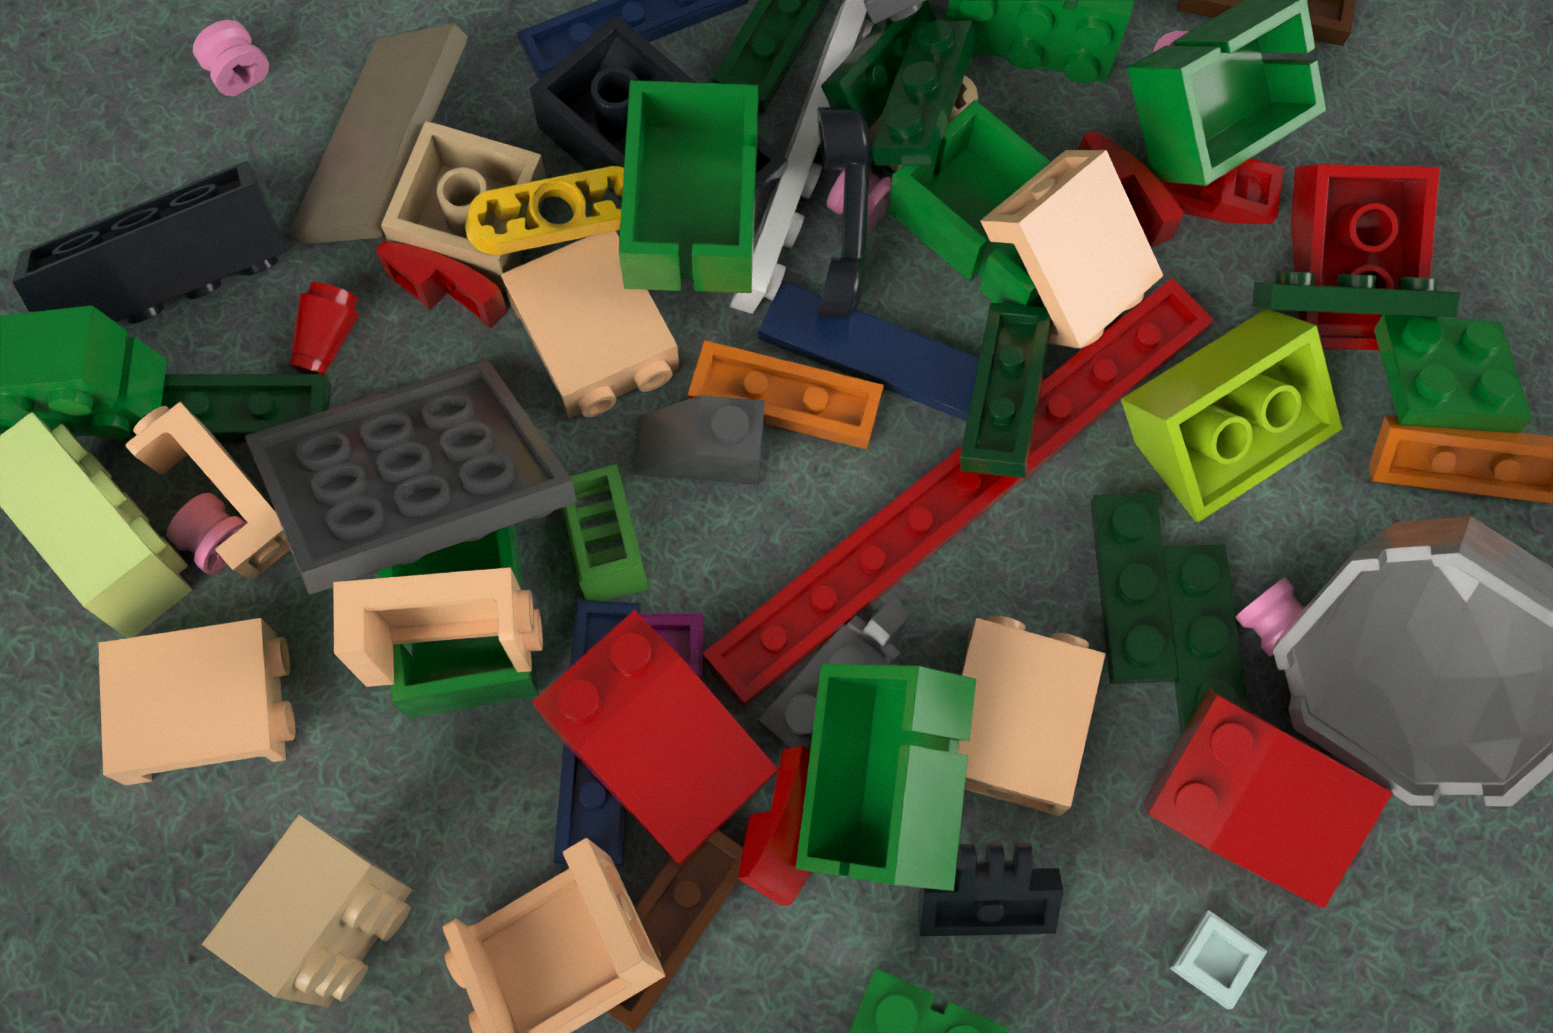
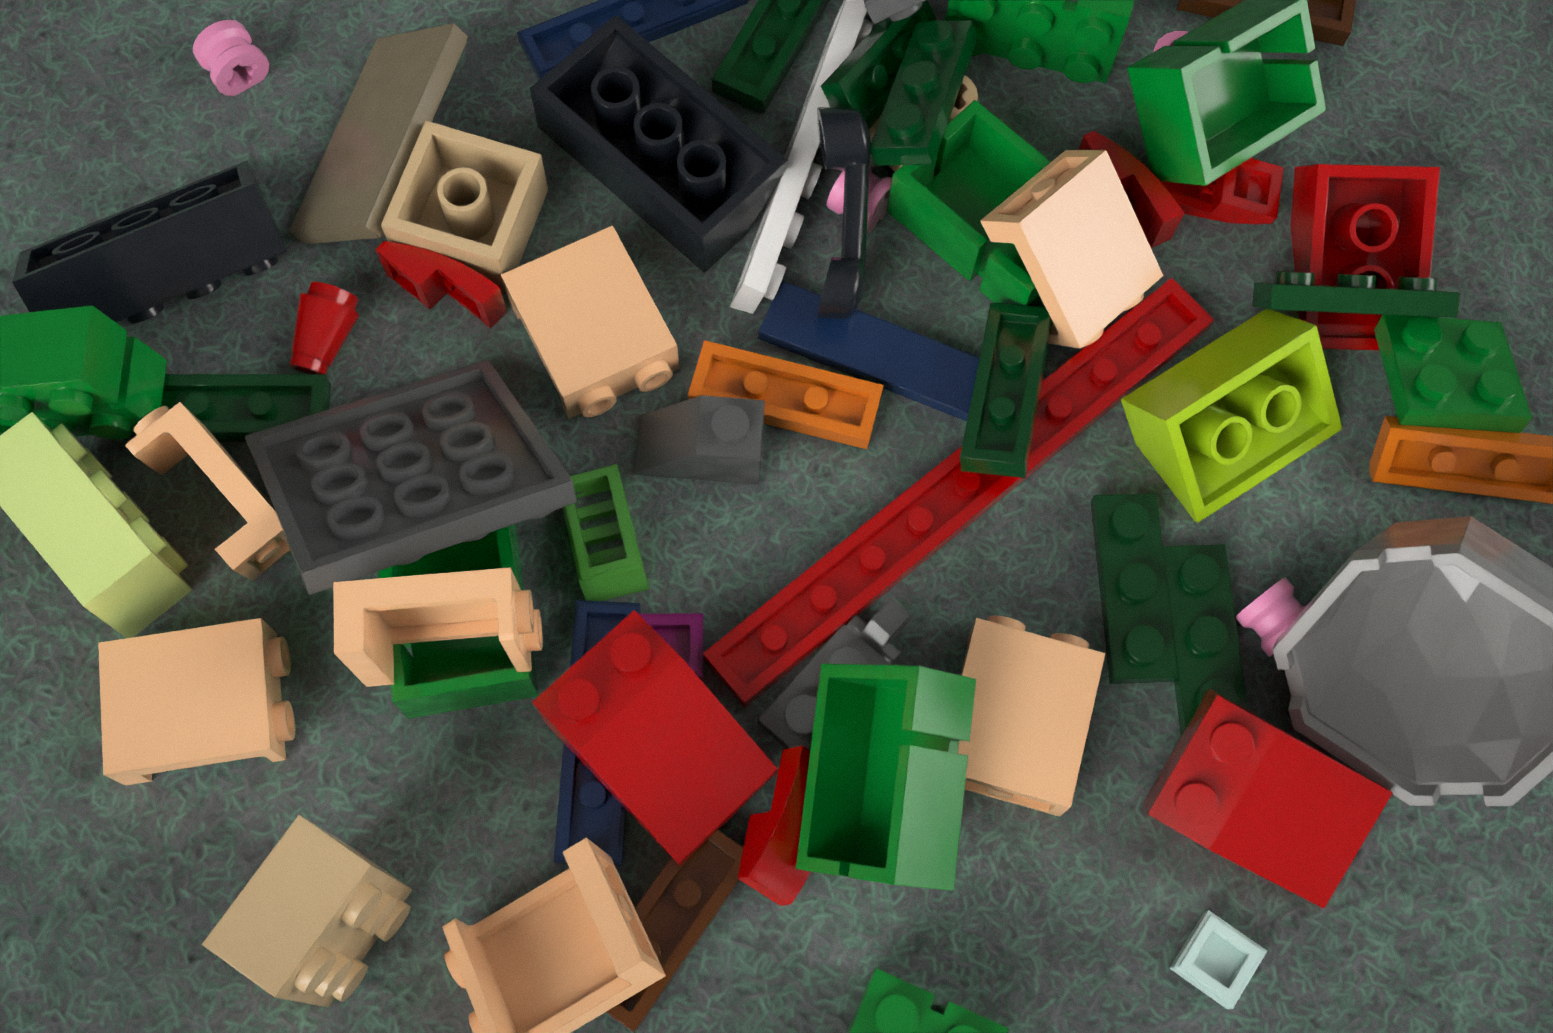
bright pink wheel [166,492,248,575] -> none
yellow beam [465,166,624,255] -> none
green piece [618,80,758,293] -> none
black hinge [918,843,1064,936] -> none

